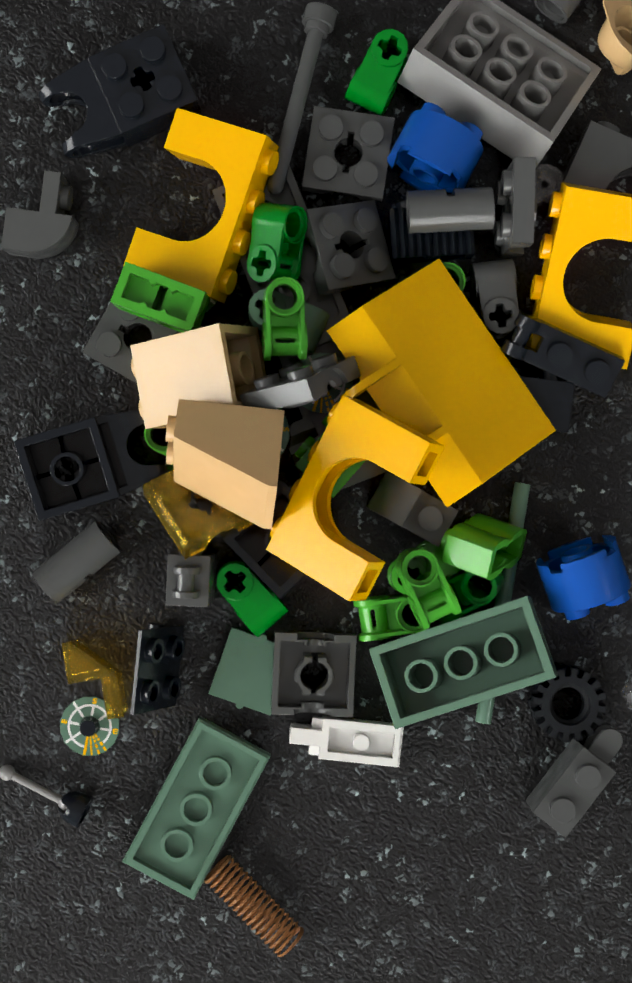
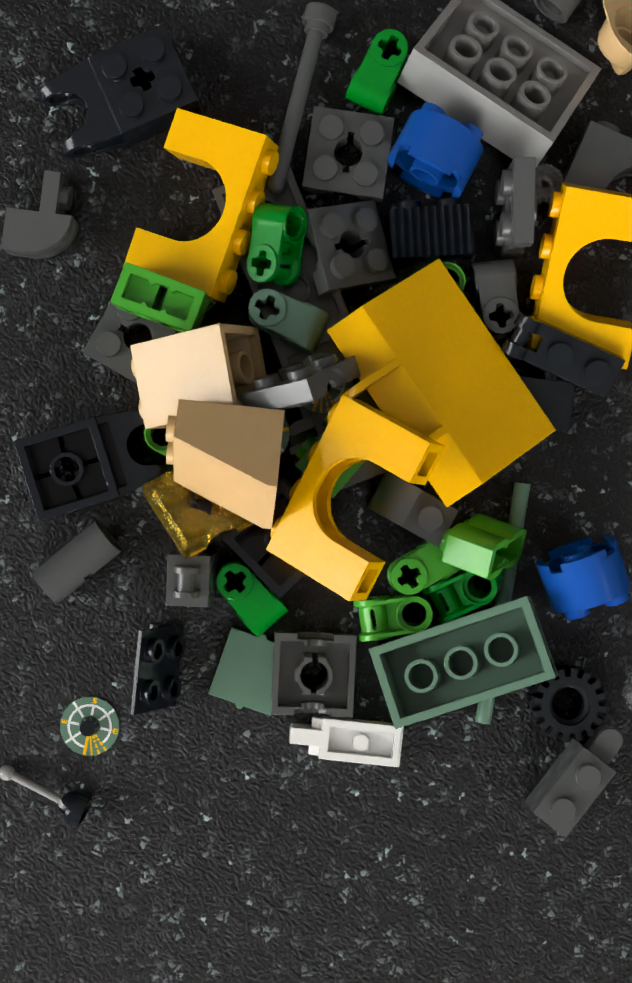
clear yellow slope [61,639,128,720] -> none
sand green plate [122,716,271,900] -> none
medium nougat piece [204,855,304,957] -> none
bright green piece [262,277,308,361] -> none
bright green piece [395,547,462,631] -> none
dark grey pin [406,187,495,234] -> none

